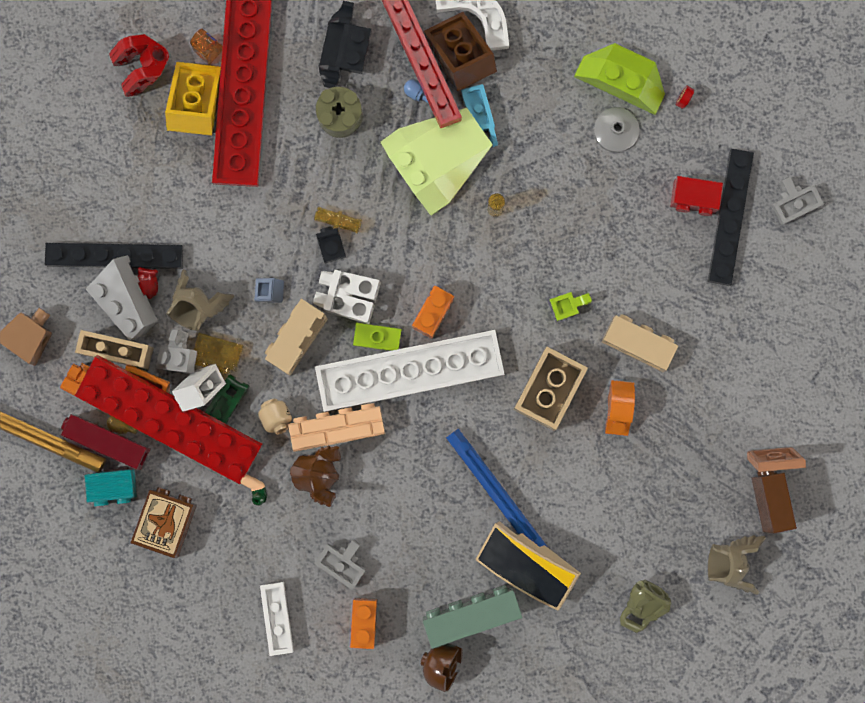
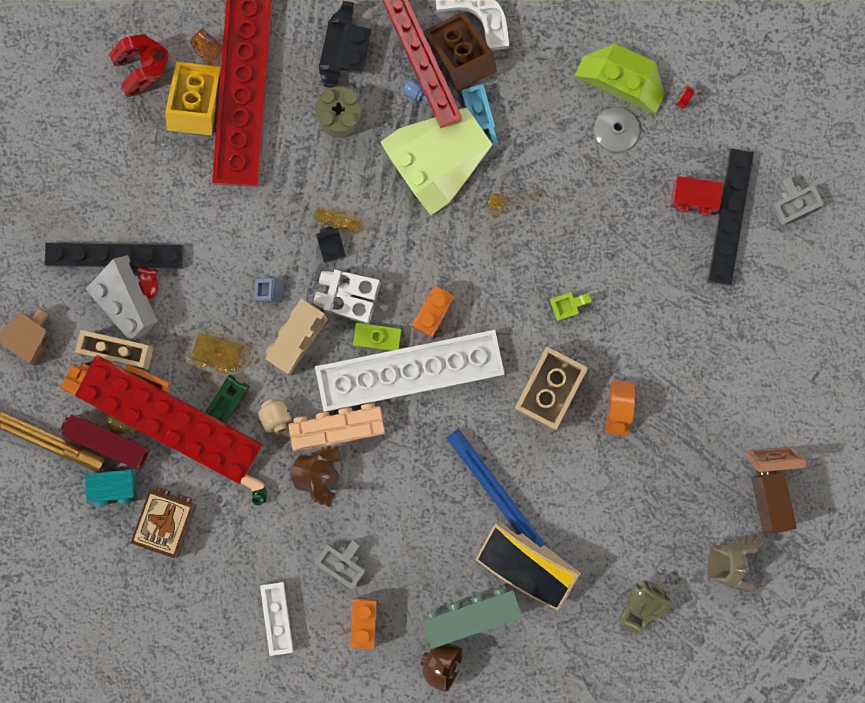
light grey hinge [156,330,197,374] -> none
dark tan helmet [166,269,234,331] -> none
white brick [172,364,226,411] -> none
tan brick [602,314,678,372] -> none

